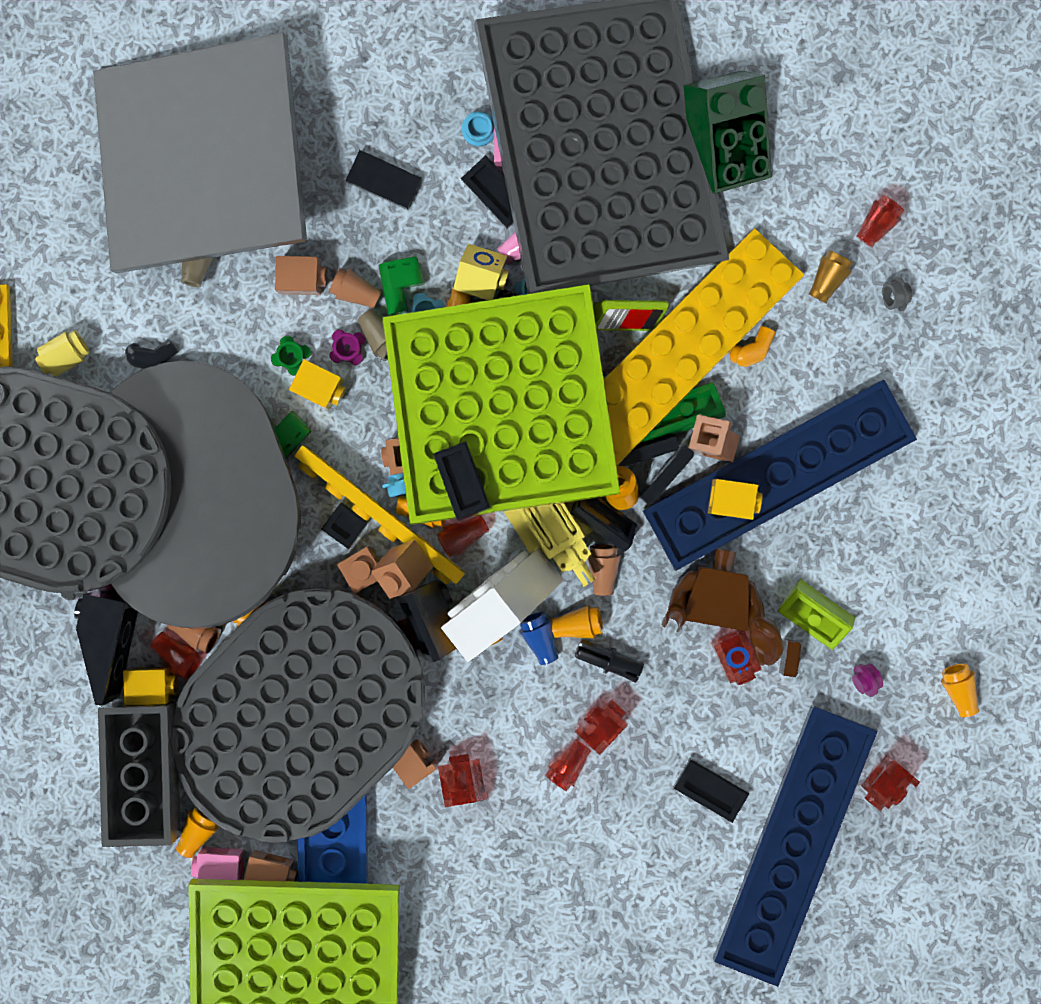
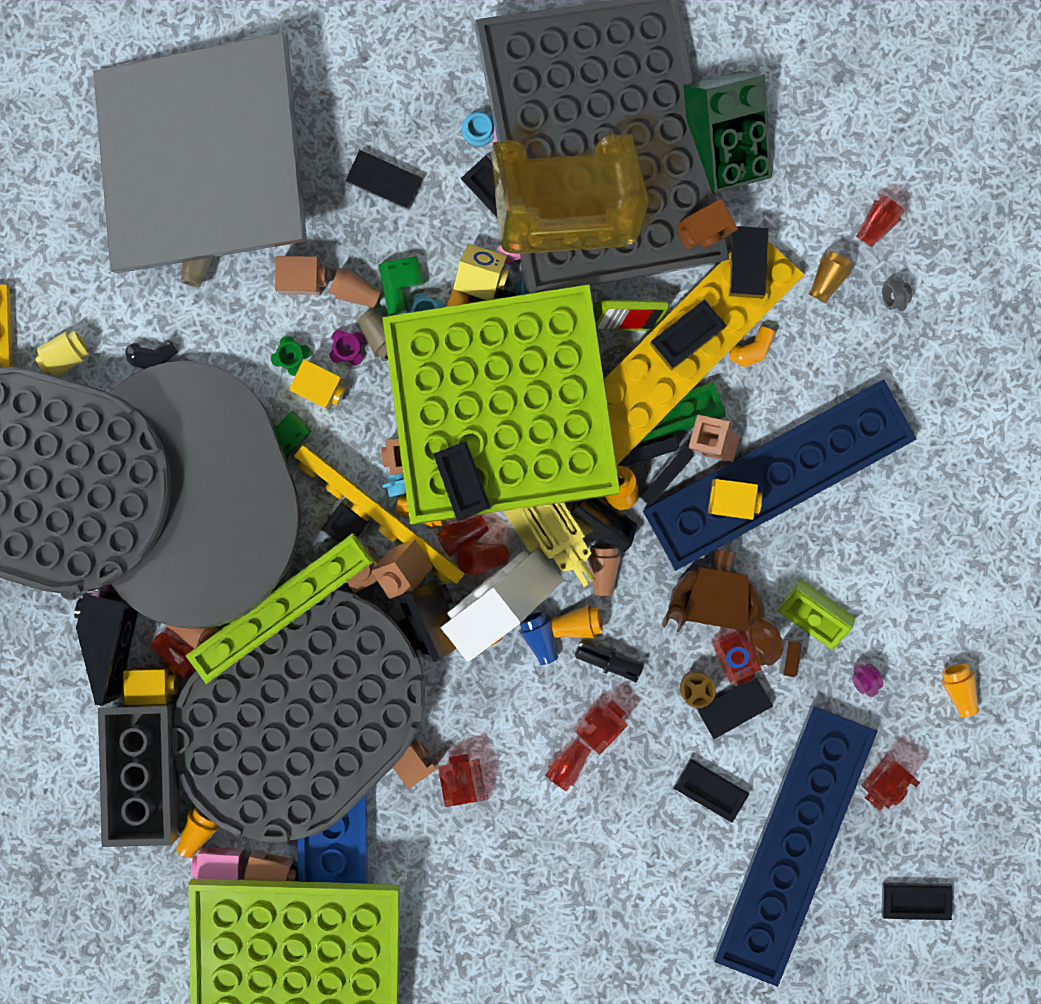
none -> lime tile [186,533,375,684]
none -> clear red cone [457,542,509,576]
none -> clear yellow windscreen [491,134,649,254]
none -> black tile [650,299,726,371]
none -> dark orange brick [677,199,738,250]
none -> pearl gold wheel [679,671,716,708]
none -> black tile [696,676,773,739]
none -> black tile [729,226,769,299]
none -> black tile [881,883,952,920]

